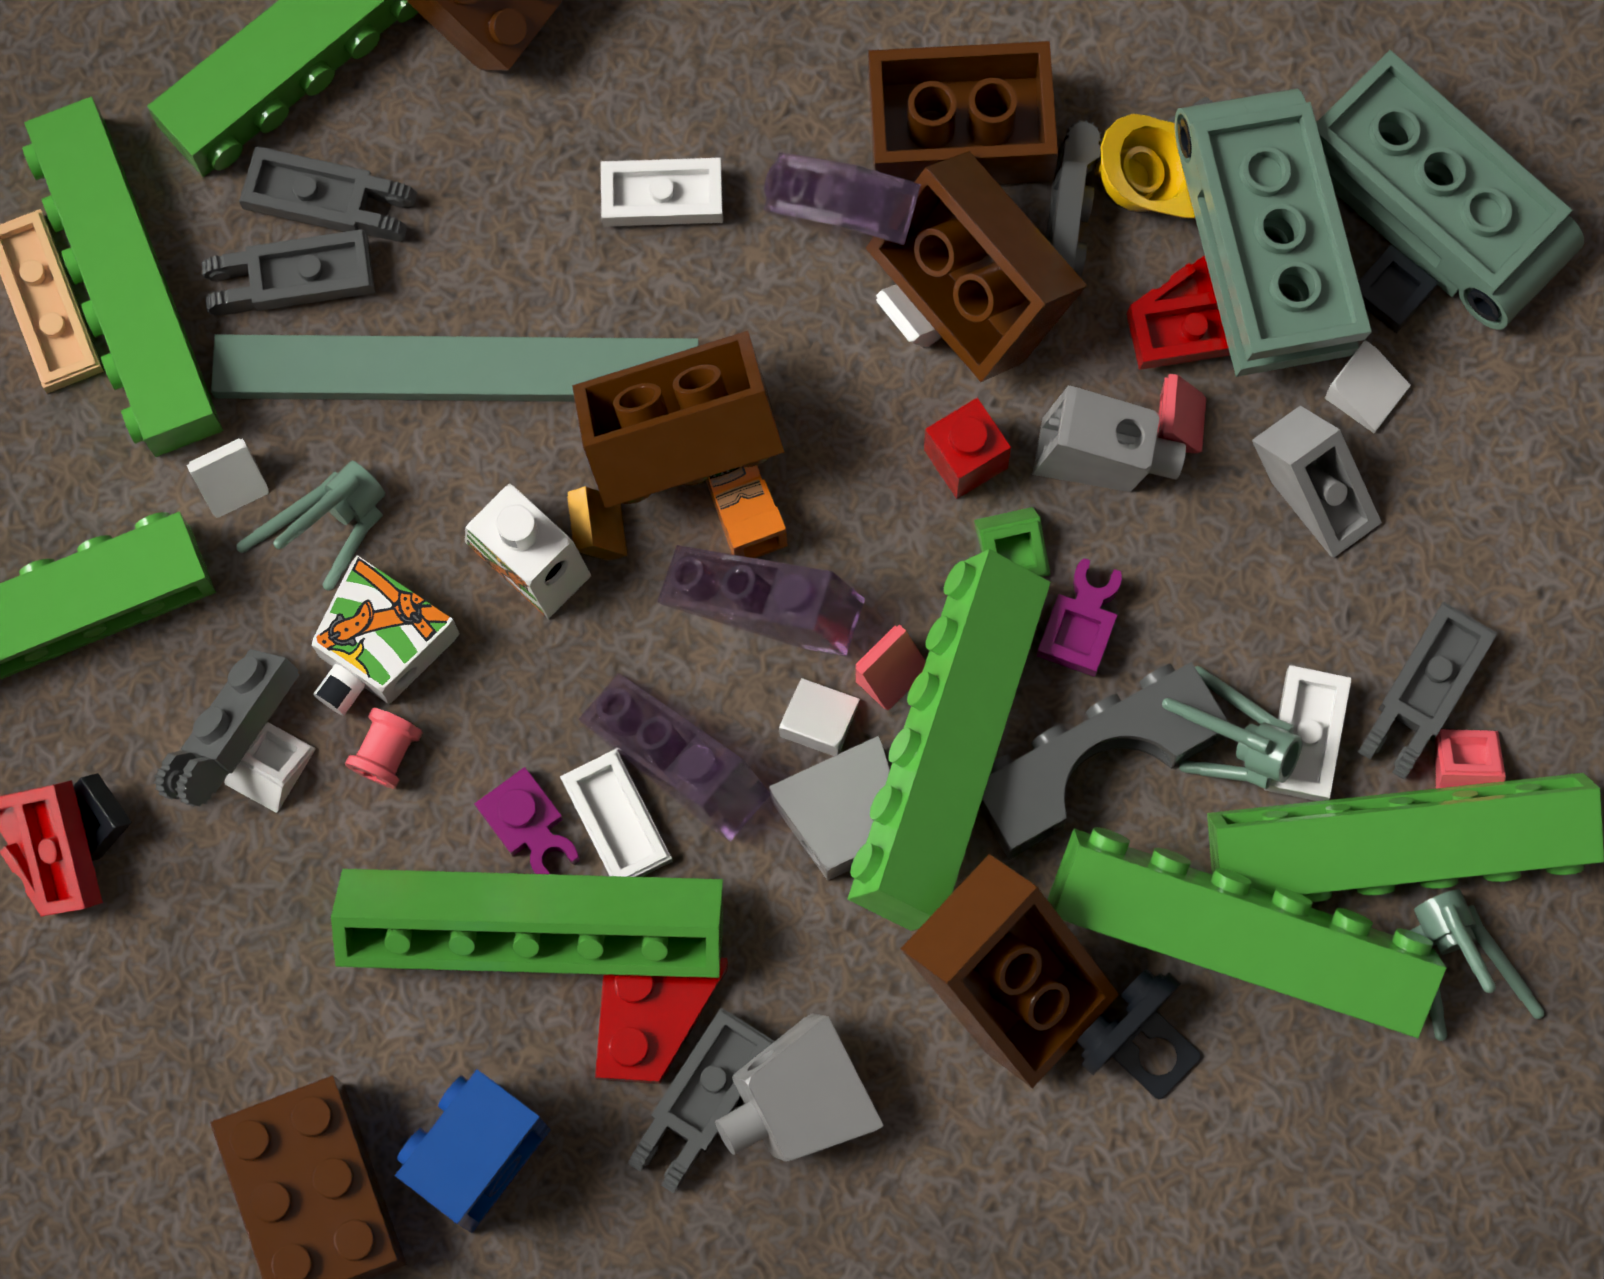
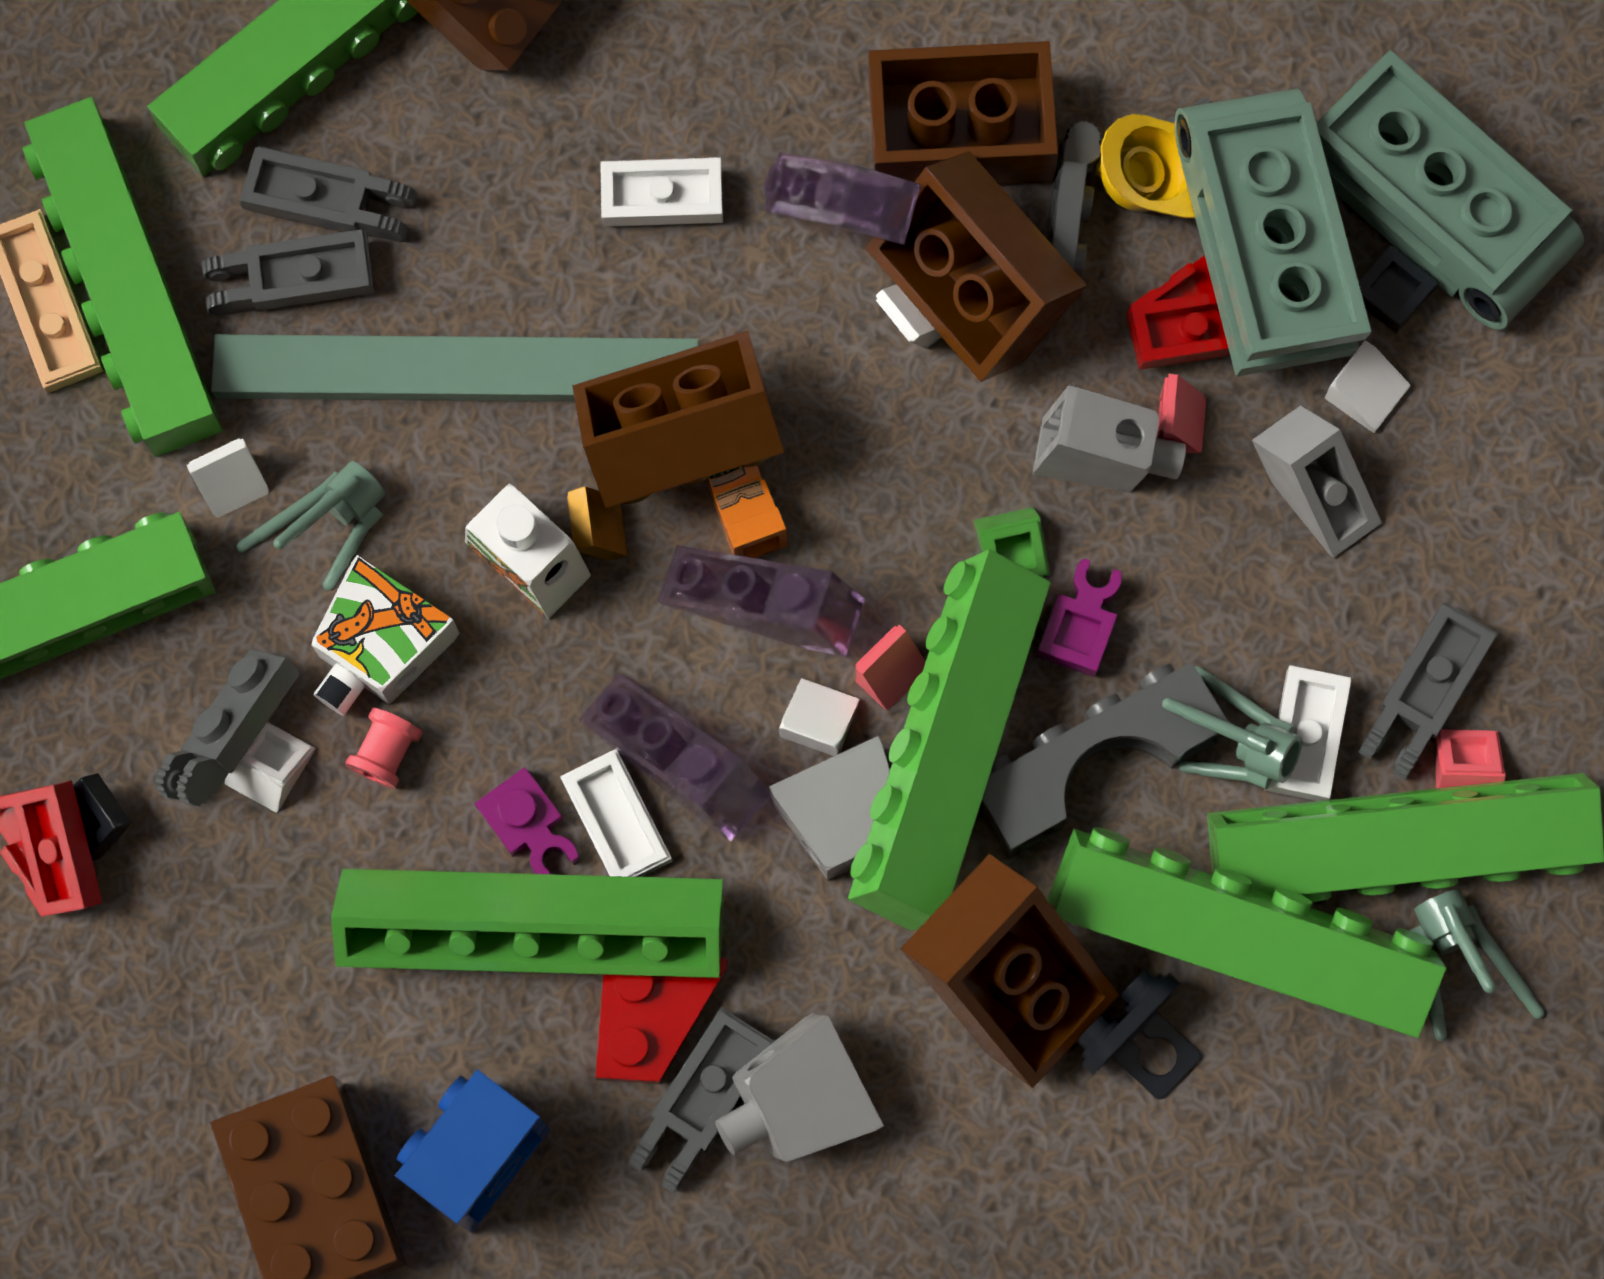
red brick [924,397,1011,499] -> none

